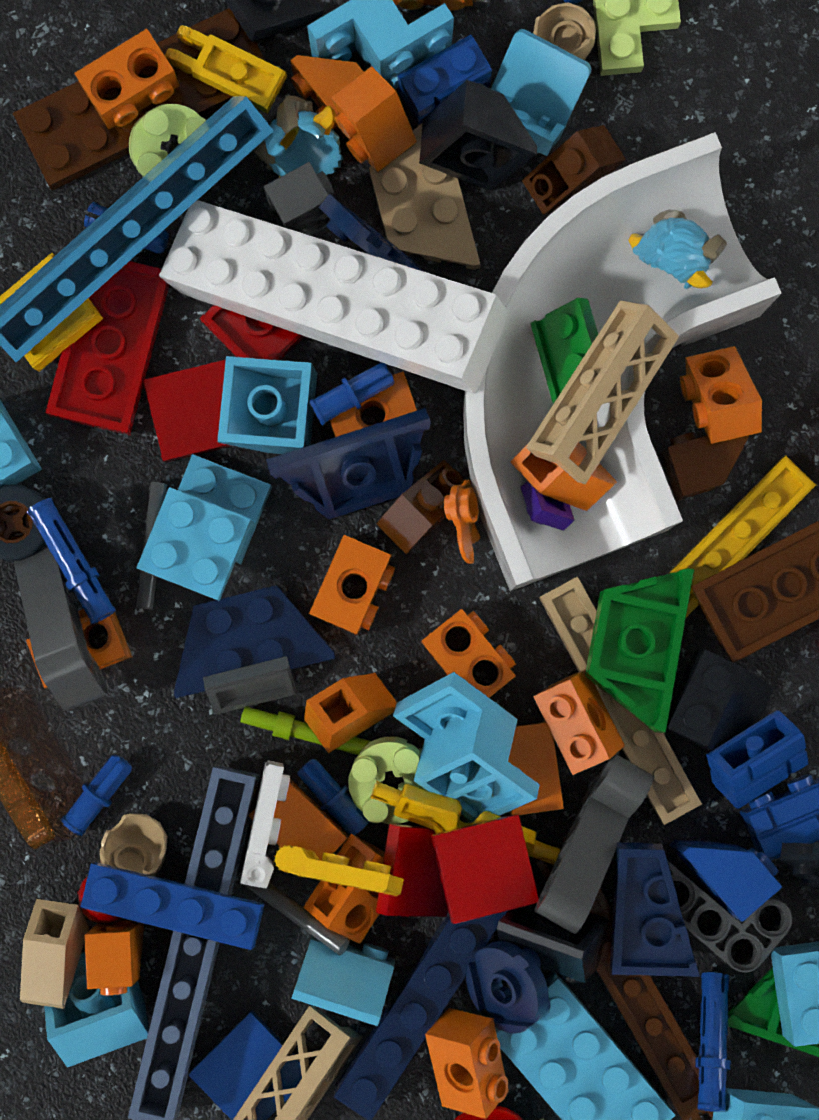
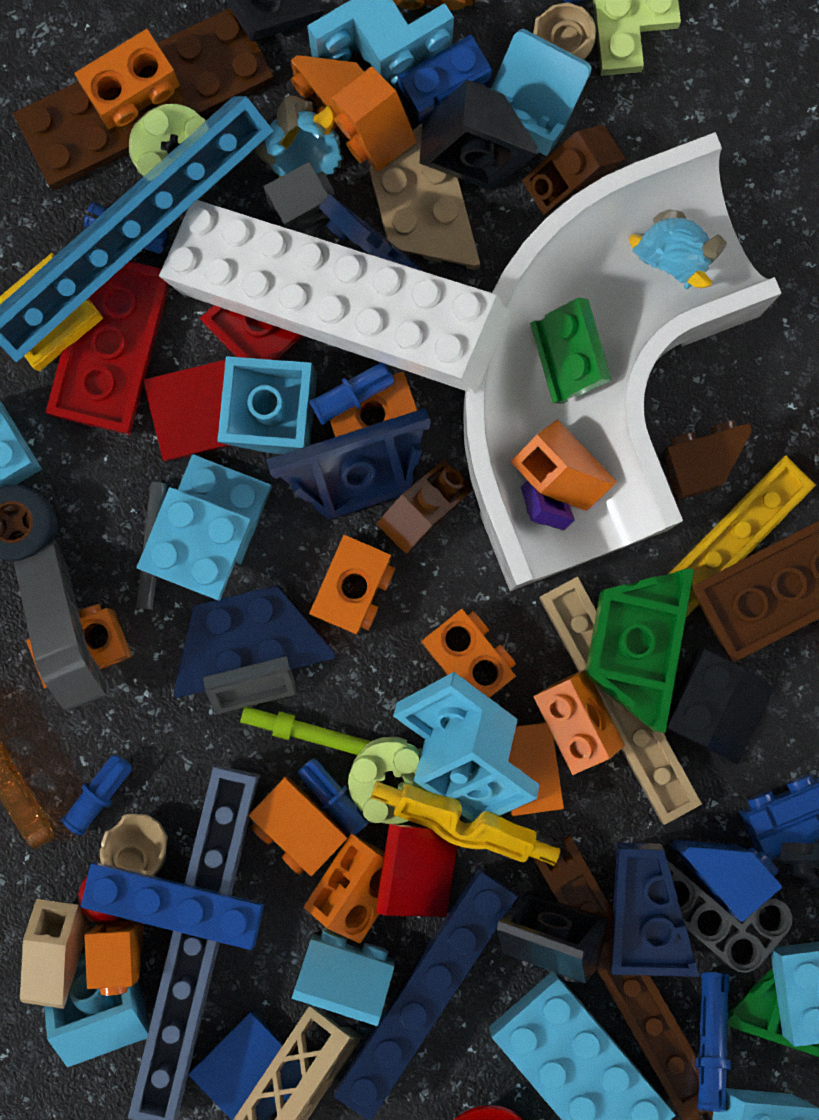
blue pin [27,498,116,624] -> none
yellow hinge [165,25,287,114] -> none
dark grey bar [239,874,350,955] -> none
white hinge [241,760,290,888] -> none
yellow hinge [274,845,404,896] -> none
orange slope [304,673,397,754] -> none
orange brick [425,1008,509,1119] -> none
red tile [431,814,539,924] -> none
orange plate [444,480,480,564] -> none
dark blue plate [466,941,551,1033] -> none
tan fence [526,301,679,485] -> none
dark grey beam [535,754,654,934] -> none
orange brick [680,346,762,444] -> none
blue brick [706,710,808,809] -> none

